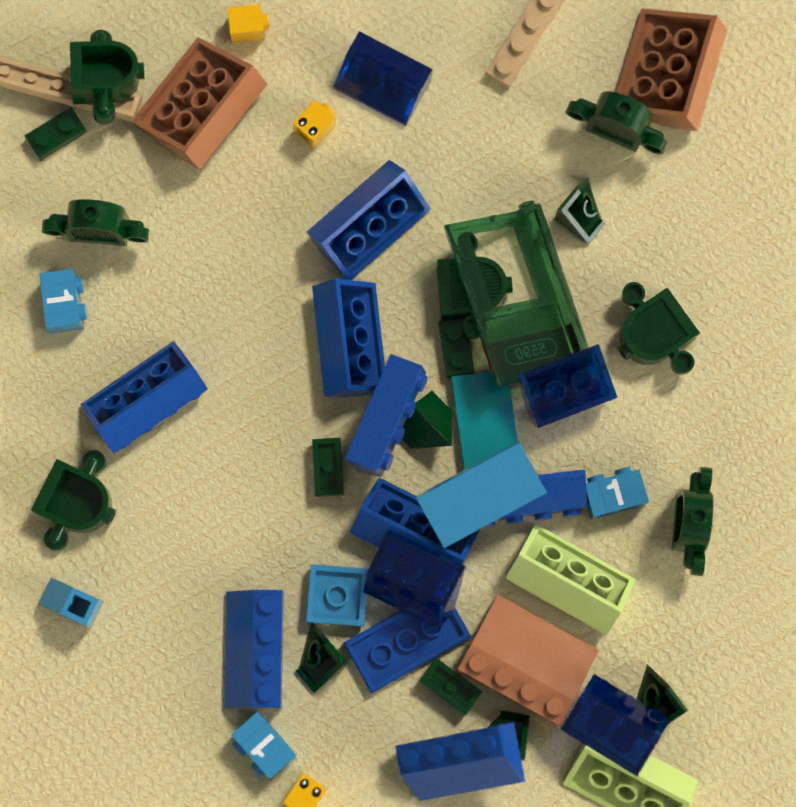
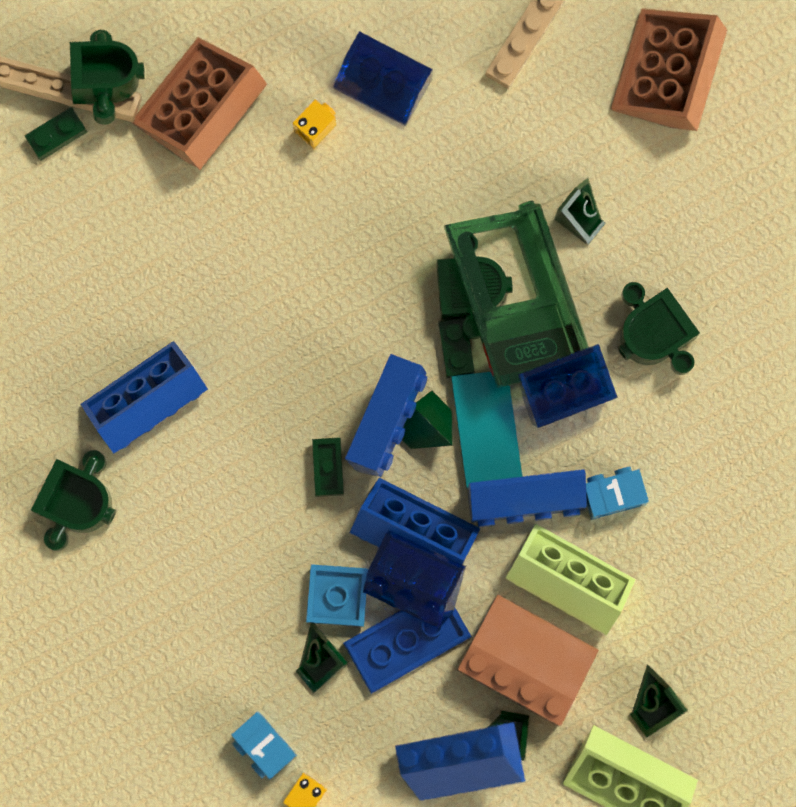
dark azure slope [38,578,103,628] -> none
dark azure brick [39,269,88,334] -> none
dark green piece [41,199,150,246] -> none
blue slope [224,590,284,708] -> none
yellow brick [228,4,269,43] -> none
blue slope [306,160,431,280] -> none
blue slope [312,278,385,398] -> none
dark azure tile [416,441,547,548] -> none
dark green plate [419,657,483,716] -> none
clear blue slope [561,674,669,776] -> none
dark green piece [565,91,668,155] -> none
dark green piece [671,467,713,576] -> none

